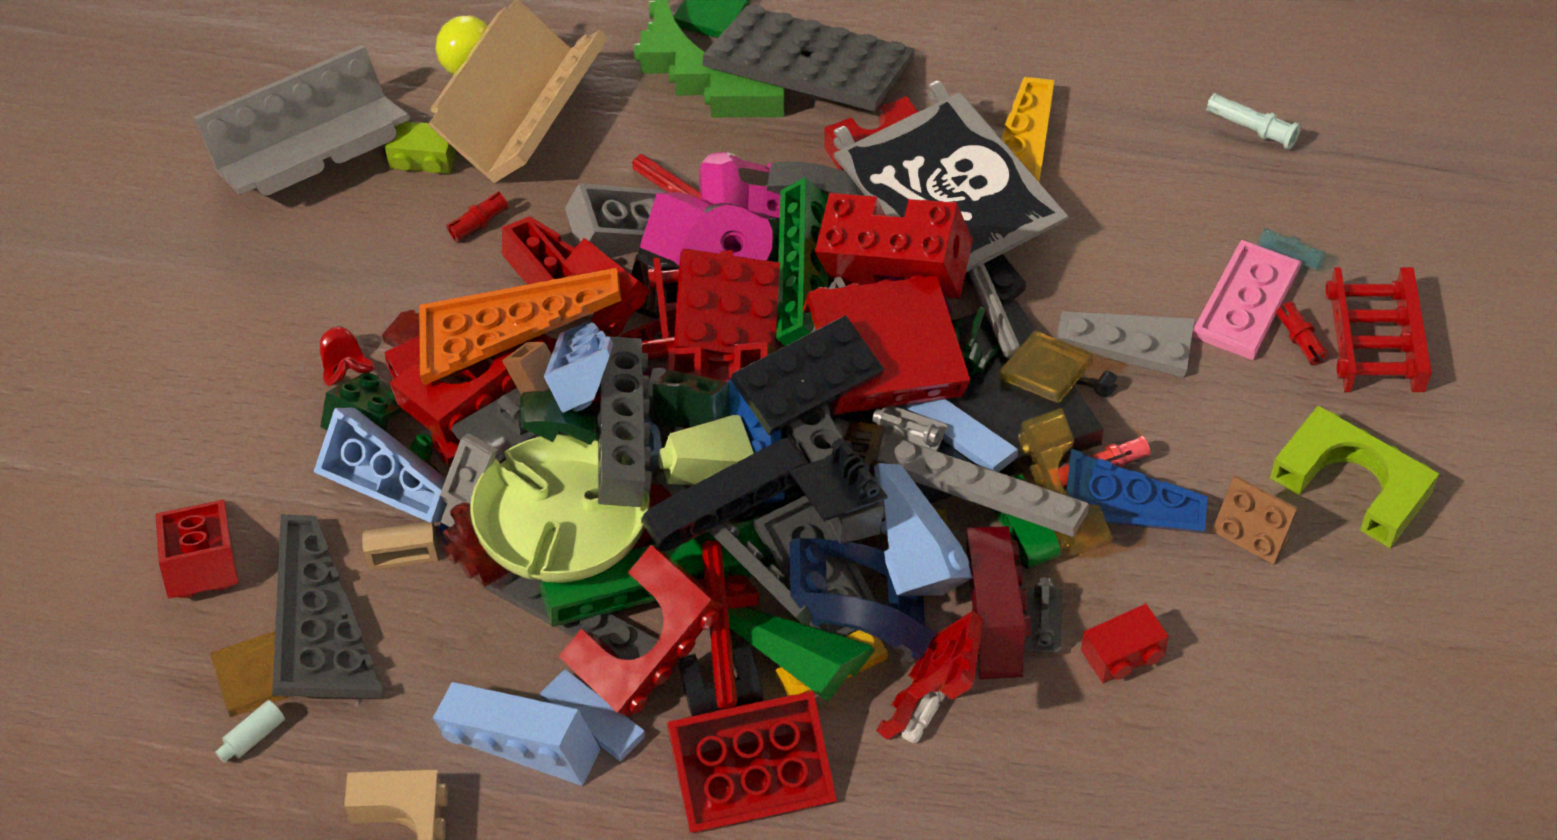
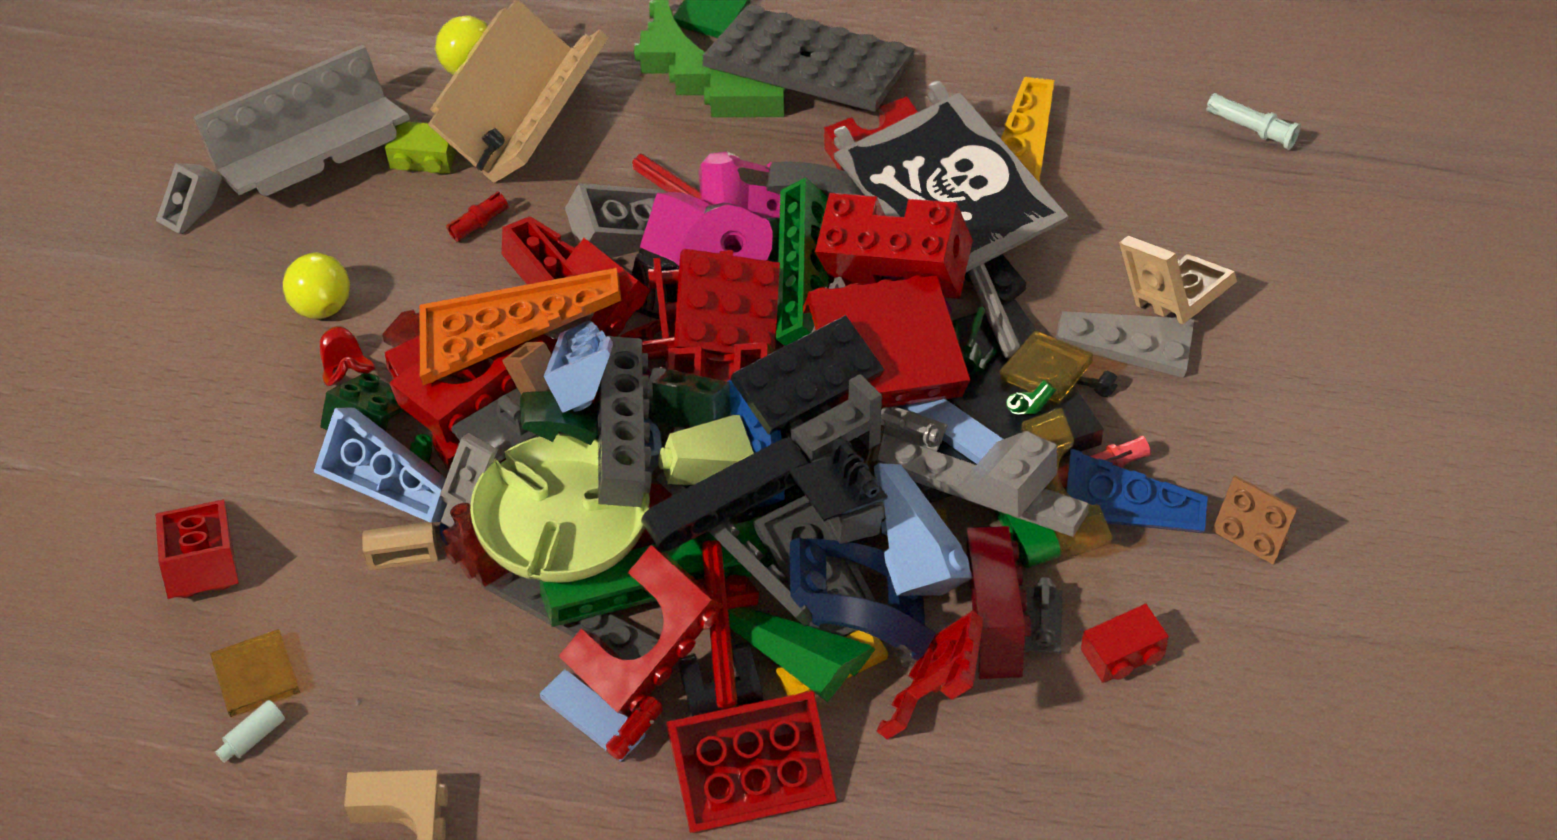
dark grey wing [272,514,384,699] -> none
light blue wedge [433,682,601,786] -> none
white axle [901,689,946,743] -> none
bright pink tile [1192,240,1302,360] -> none
clear light blue pin [1257,227,1326,271] -> none
lime arch [1270,405,1439,549] -> none
red pin [1276,301,1329,365] -> none
red fence [1325,267,1432,392] -> none
none -> light grey slope [156,163,222,234]
none -> neon yellow piece [283,252,350,320]
none -> black hand [476,128,505,171]
none -> red axle [606,696,663,760]
none -> dark grey bracket [791,374,882,461]
none -> light grey slope [958,431,1057,518]
none -> green arm [1006,379,1057,415]
none -> tan bracket [1119,236,1237,324]

